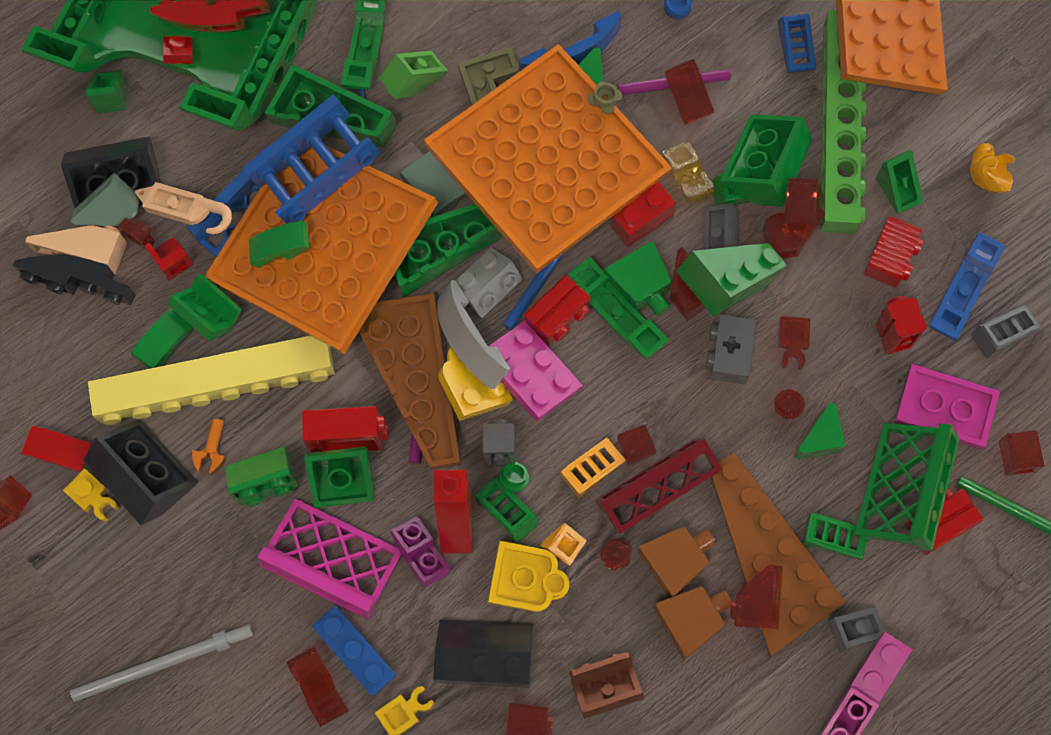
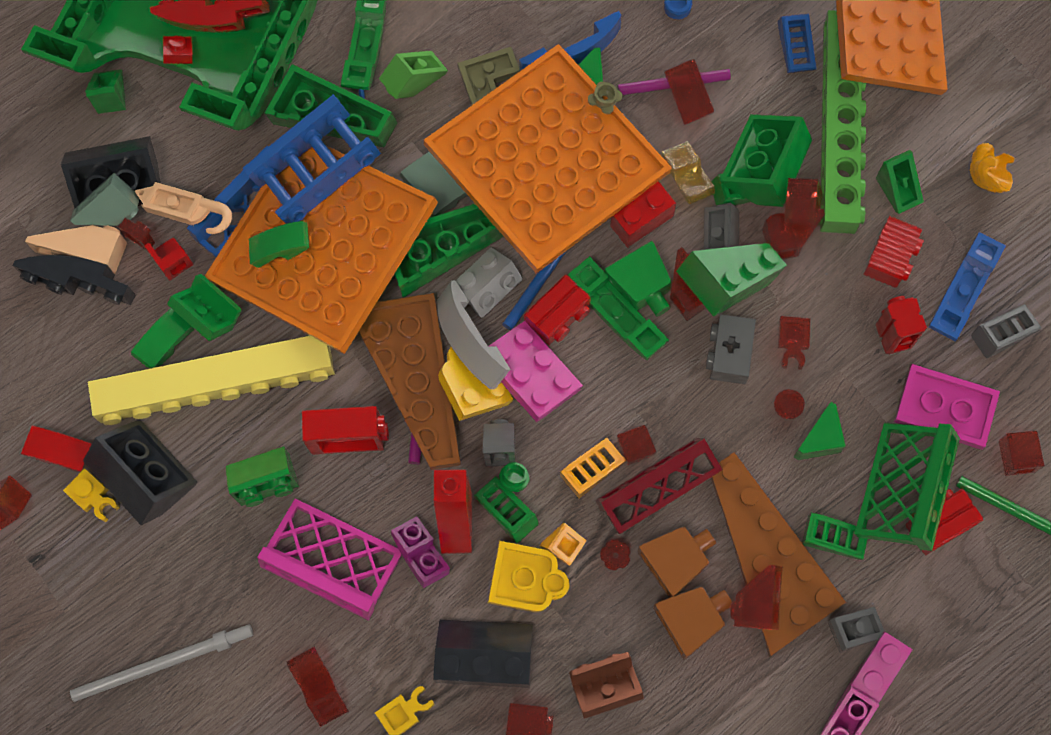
orange bar [192,418,227,476] -> none
green slope [304,446,374,508] -> none
blue plate [312,605,397,698] -> none

